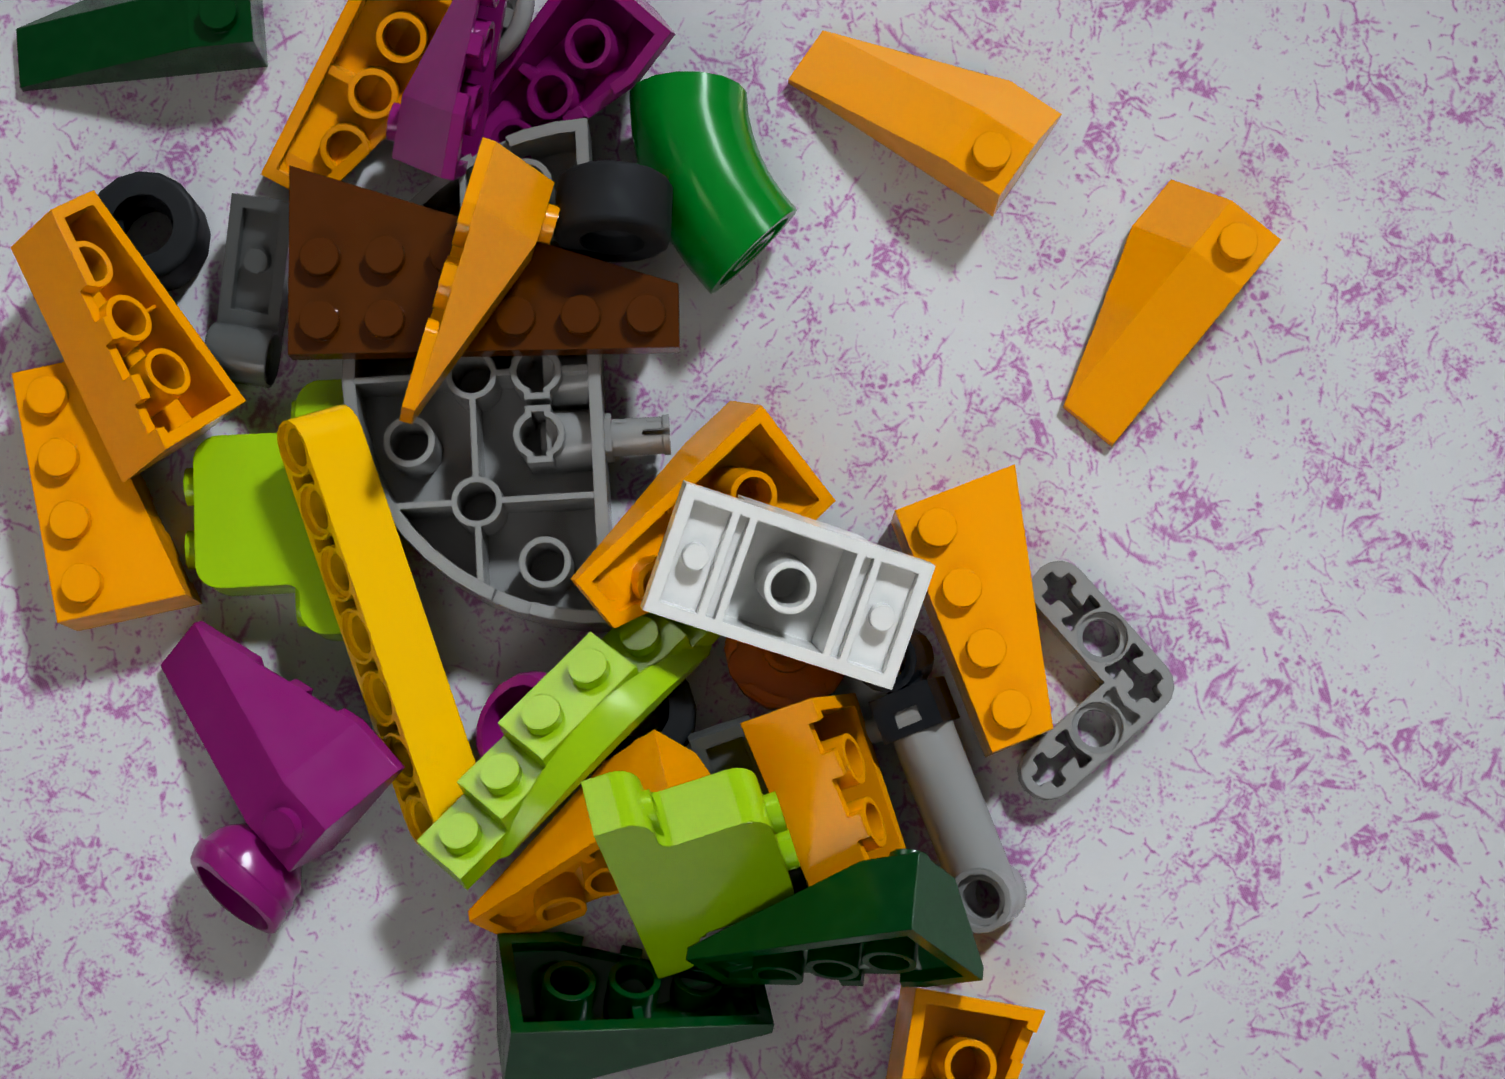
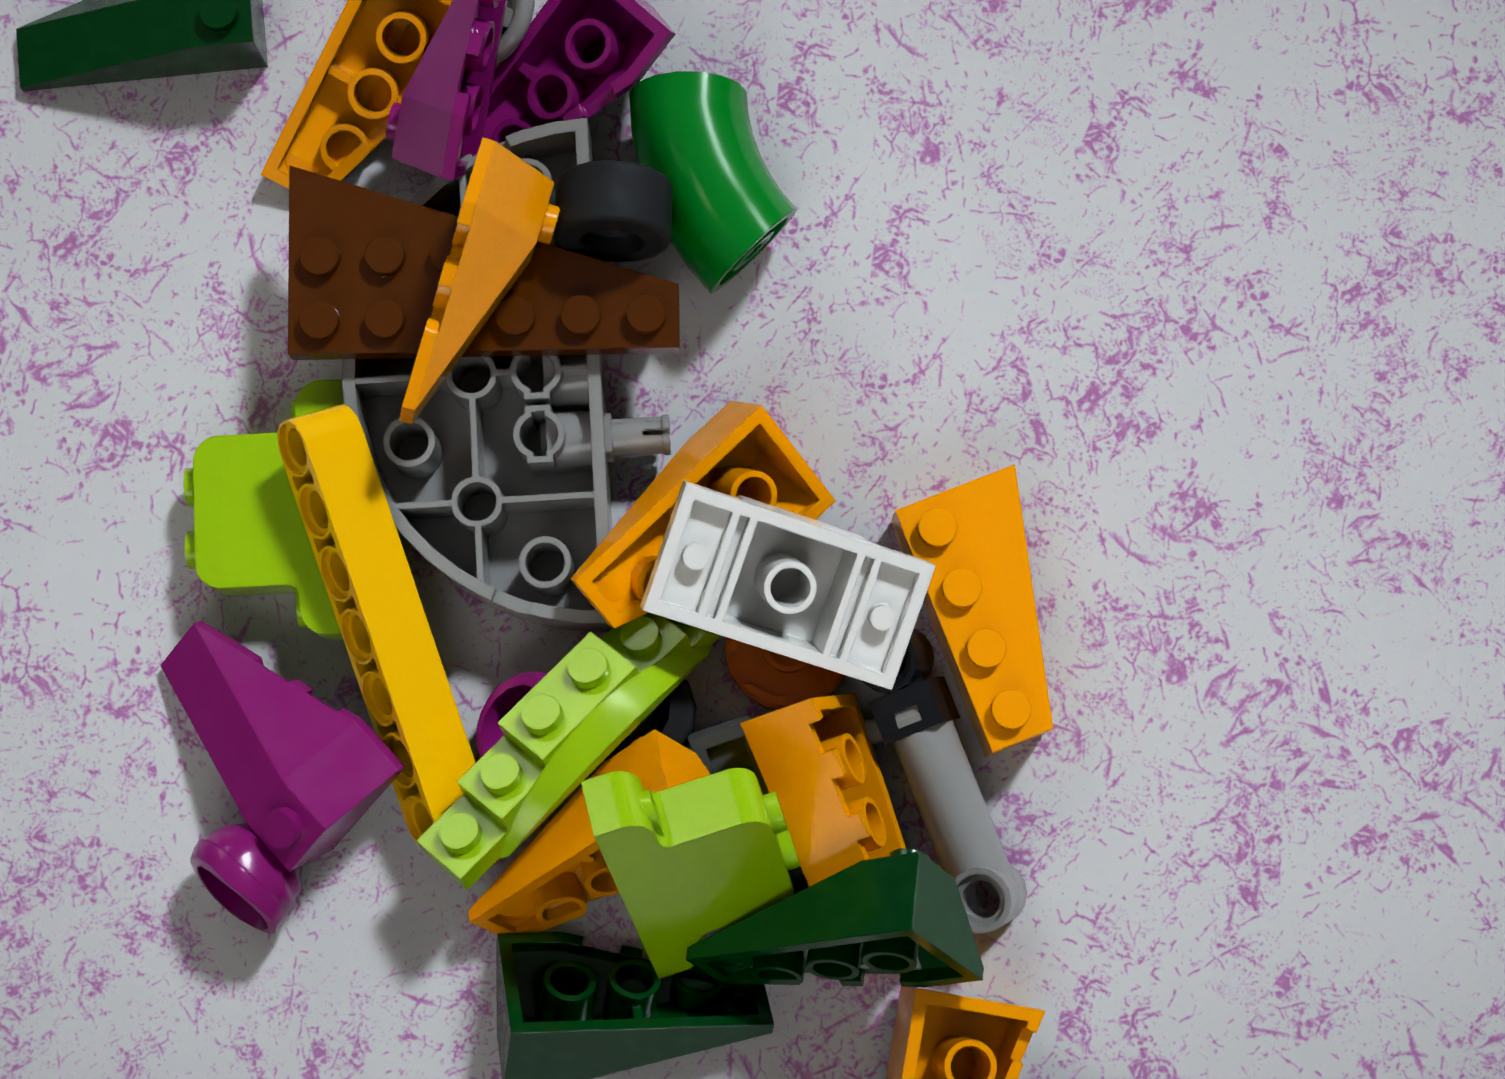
light orange wedge [10,190,246,483] -> none
light orange wedge [12,362,202,631] -> none
black tyre [98,171,211,292] -> none
dark grey plate [205,193,289,388] -> none
light orange wedge [788,30,1062,216] -> none
light grey beam [1017,561,1174,800] -> none
light orange wedge [1063,179,1281,447] -> none

